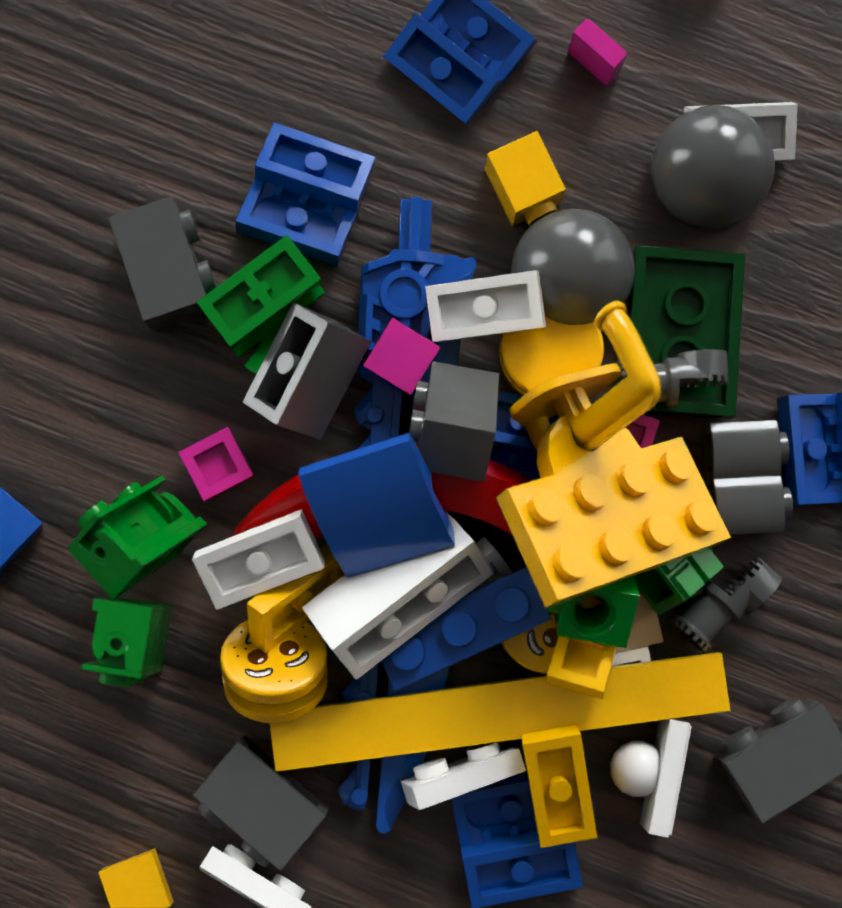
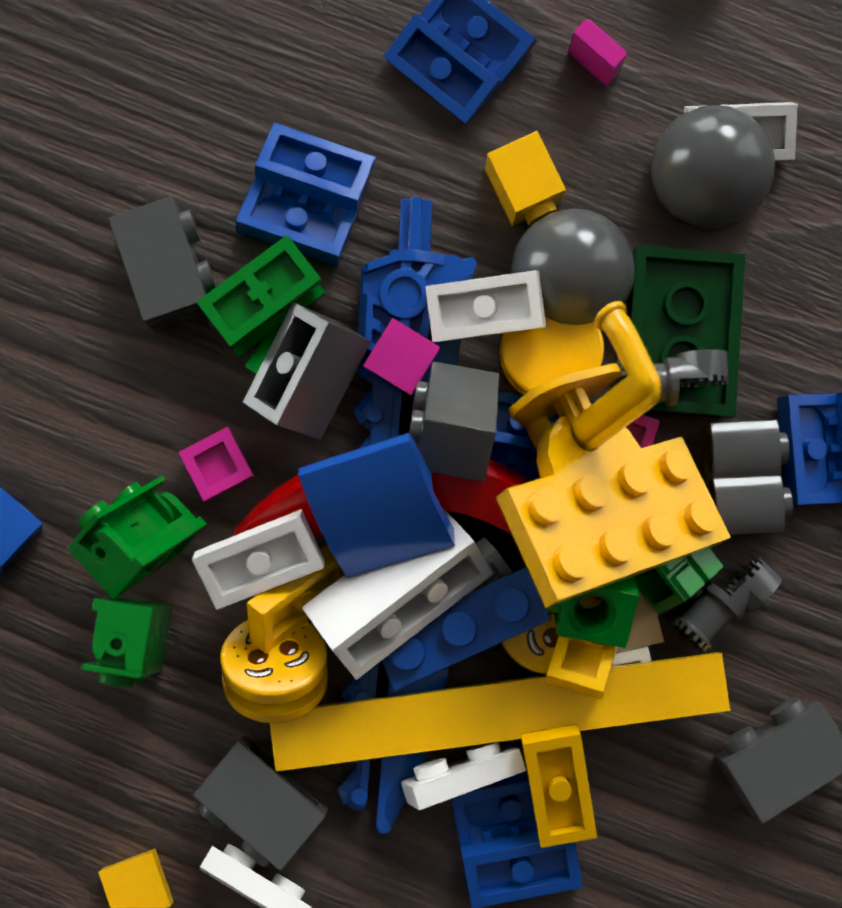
white tile [610,718,692,838] -> none

